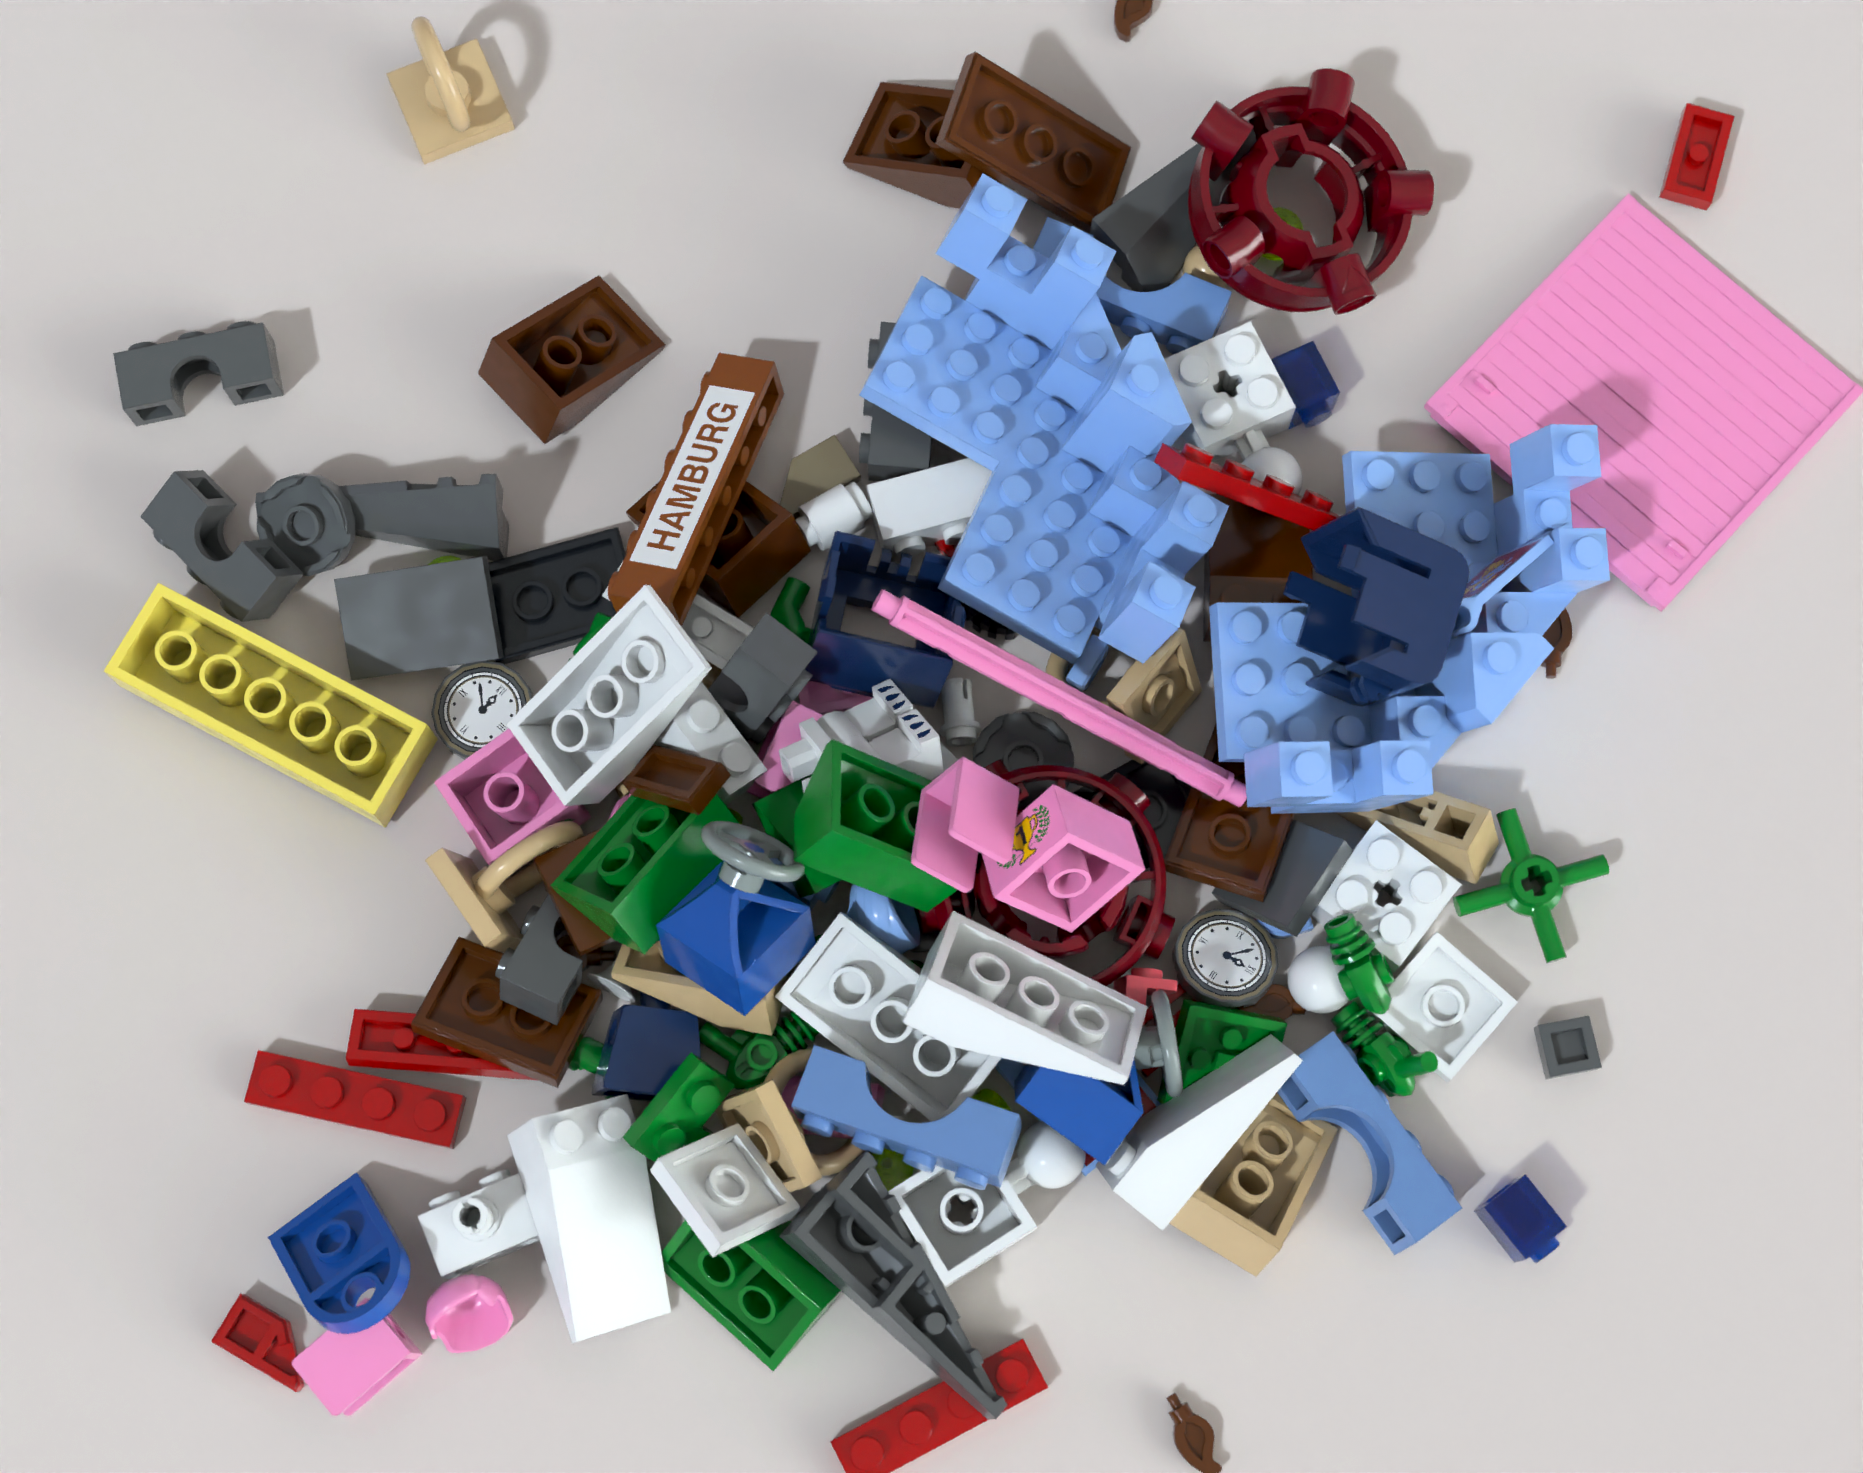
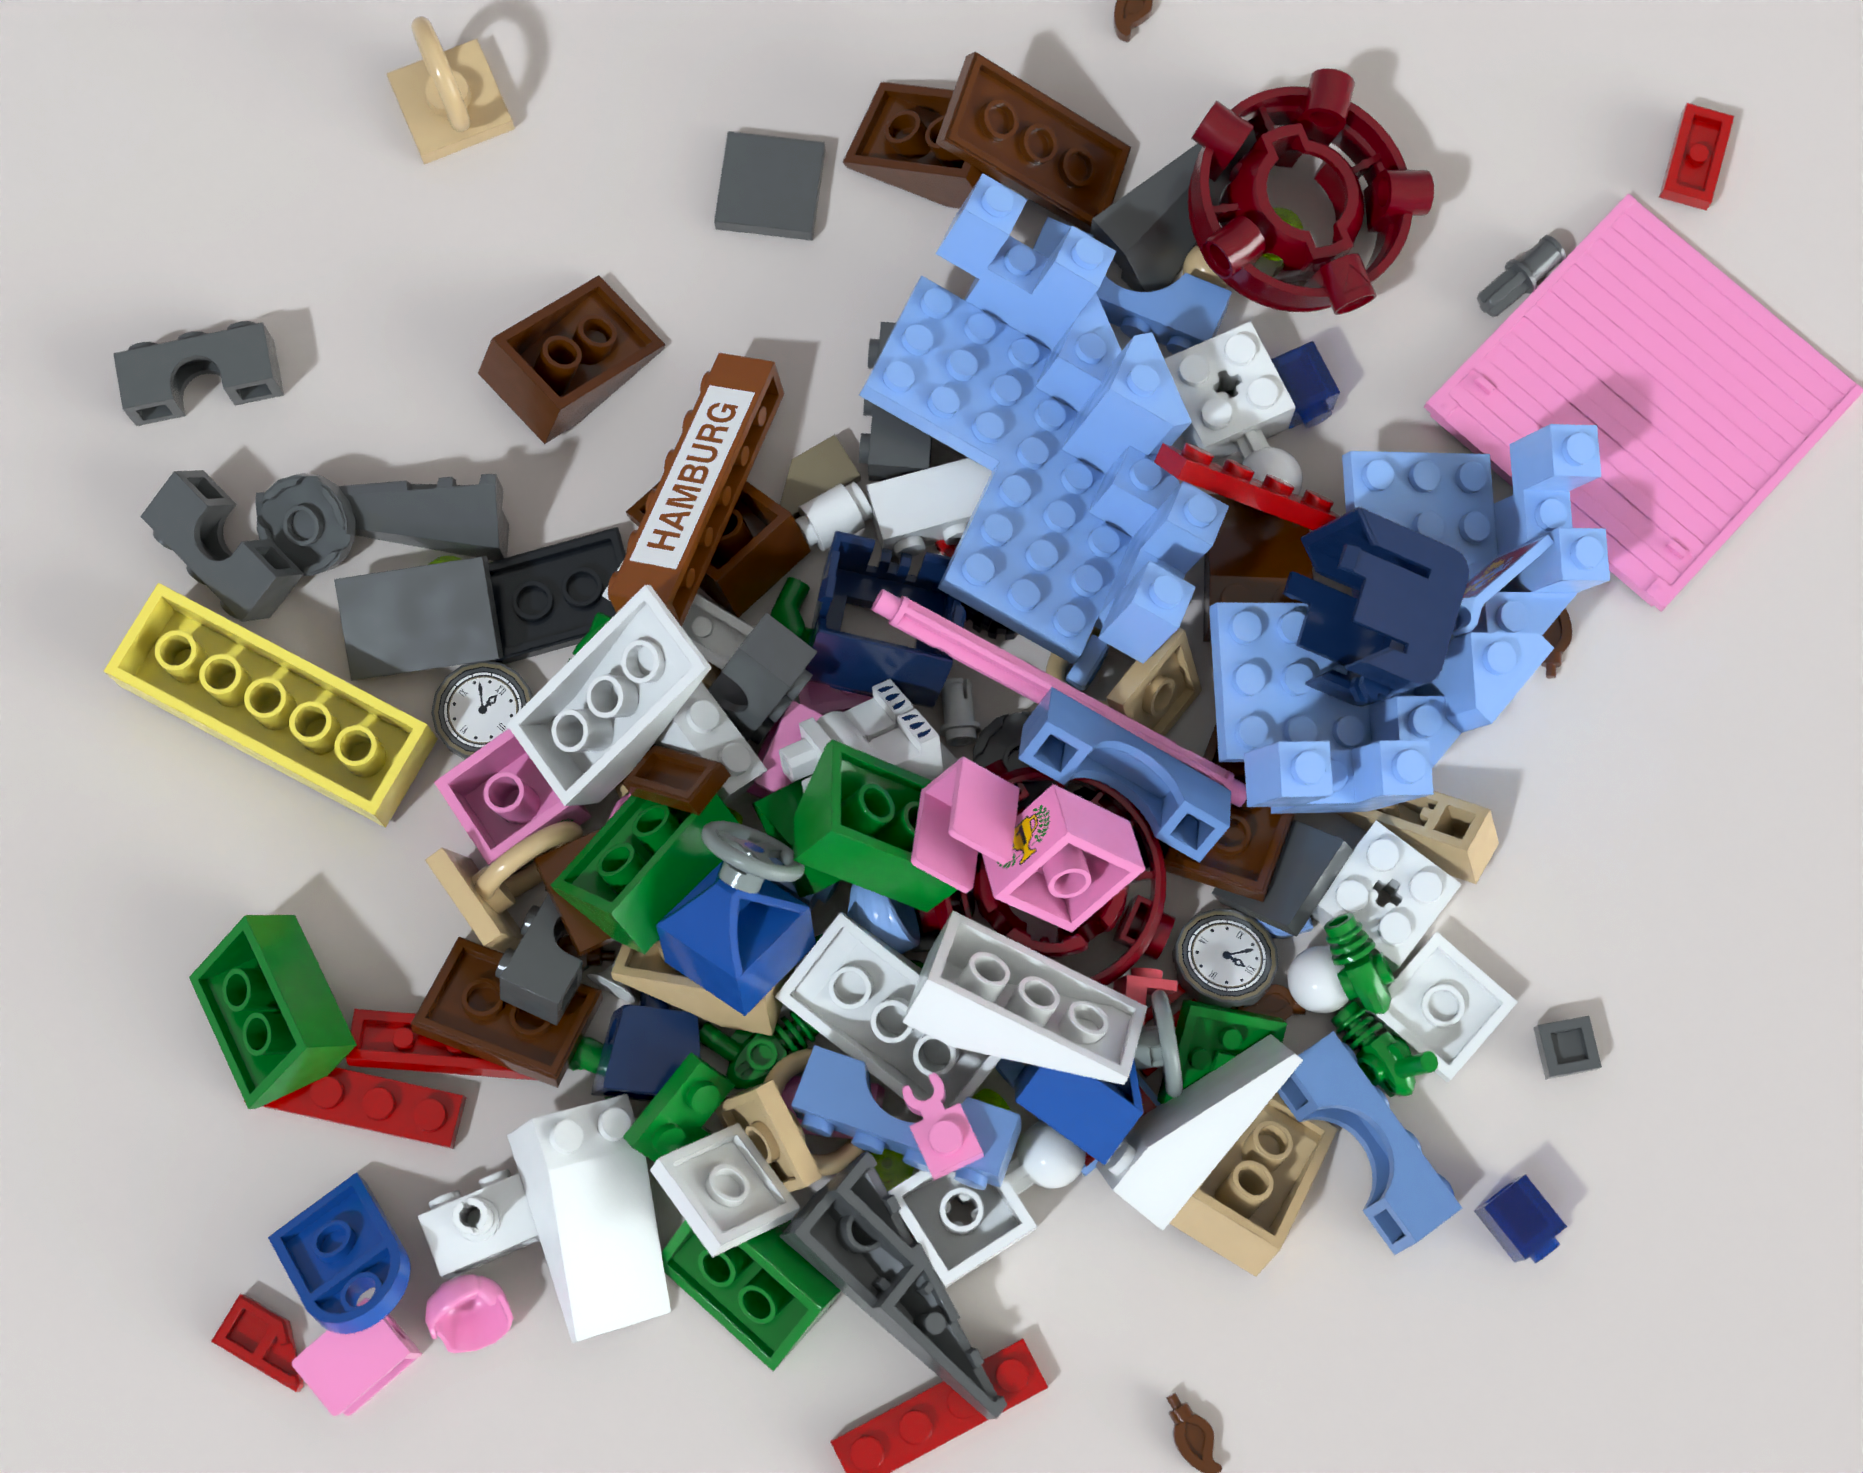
green bar [1453,808,1609,963] -> none
none -> green slope [189,915,357,1109]
none -> dark grey tile [714,131,825,241]
none -> bright pink plate [902,1073,984,1180]
none -> medium blue arch [1018,687,1231,863]
none -> dark grey axle [1477,235,1566,317]

